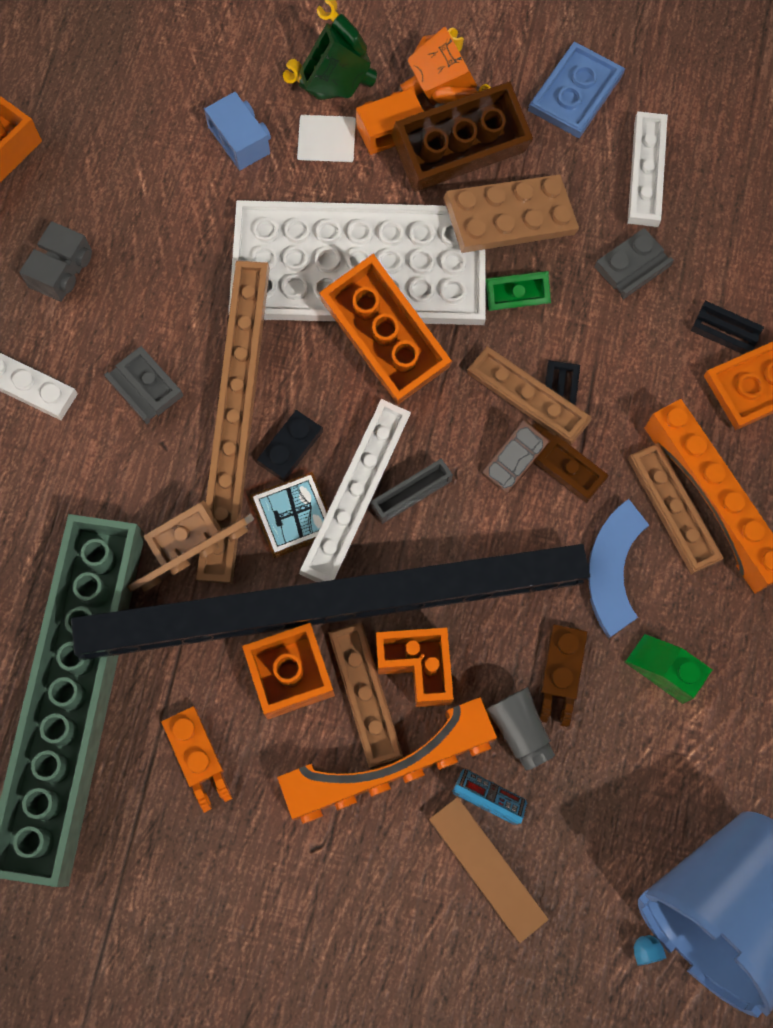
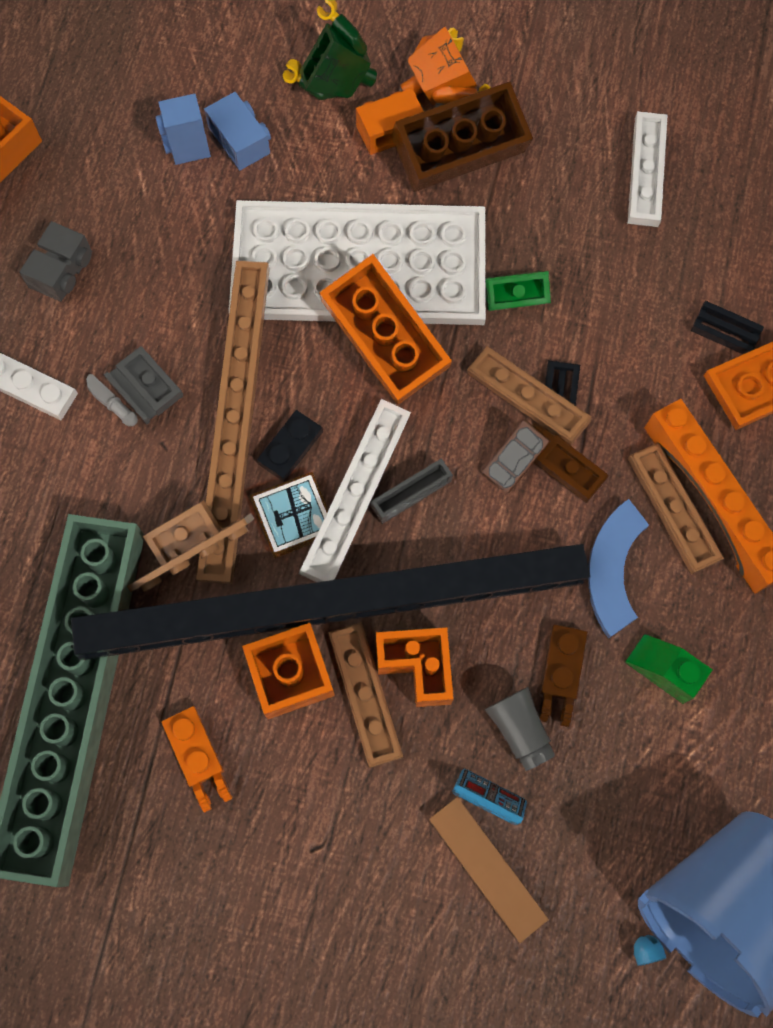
orange arch [277,697,497,824] -> none
white sticker [297,115,356,162] -> none
medium nougat plate [443,174,579,253] -> none
medium blue tile [528,42,625,139] -> none
dark grey plate [595,228,674,300] -> none
none -> light grey piece [86,374,138,426]
none -> medium blue brick [156,94,211,165]

